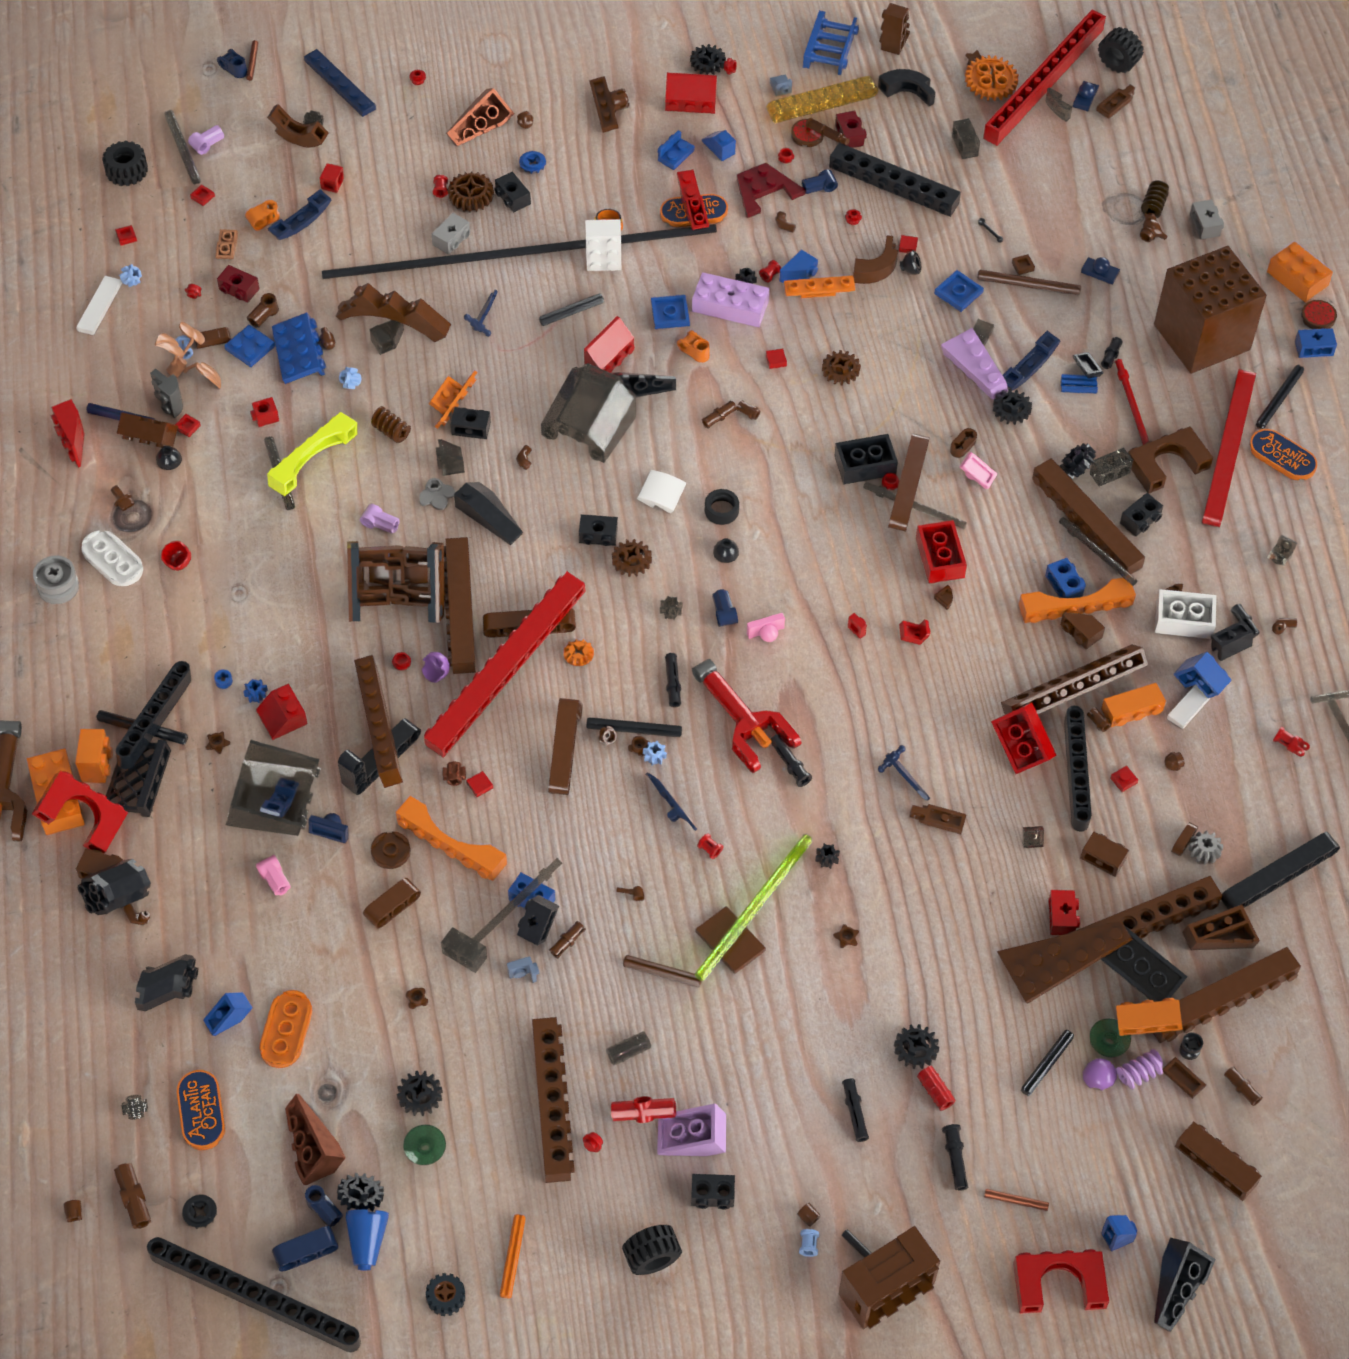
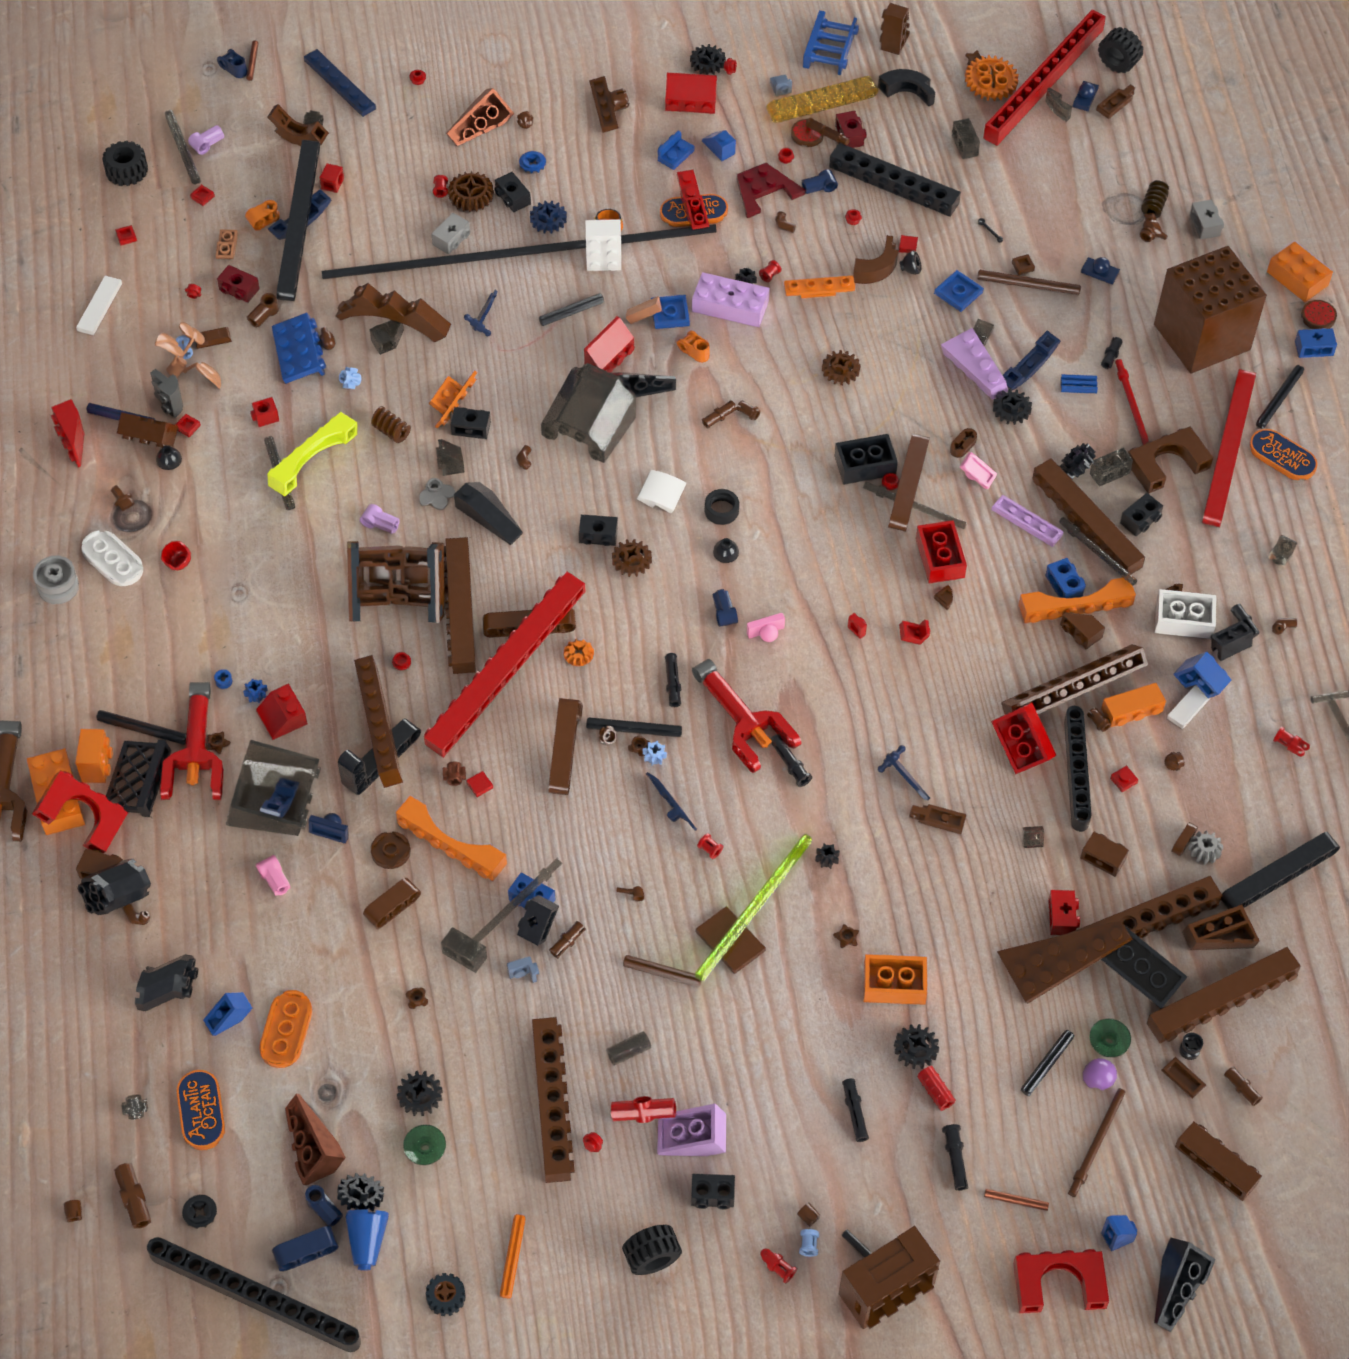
black beam [115,661,192,769] -> none
light blue gear [119,264,142,287] -> none
blue plate [224,325,275,367] -> none
medium lavender hair [421,652,450,683] -> none
clear smoke gear [660,596,683,620] -> none
red tile [766,348,787,369] -> none
blue slope [779,249,818,283] -> none
black tile [1072,352,1104,379] -> none
orange brick [1116,998,1183,1036] -> none
lavender piece [1116,1049,1163,1090] -> none
none -> red piece [160,682,224,800]
none -> black beam [276,140,320,301]
none -> dark blue gear [530,200,567,234]
none -> nougat slope [626,296,662,324]
none -> red piece [760,1248,798,1284]
none -> orange brick [864,954,927,1005]
none -> lavender tile [992,495,1064,547]
none -> reddish brown bar [1068,1088,1126,1197]

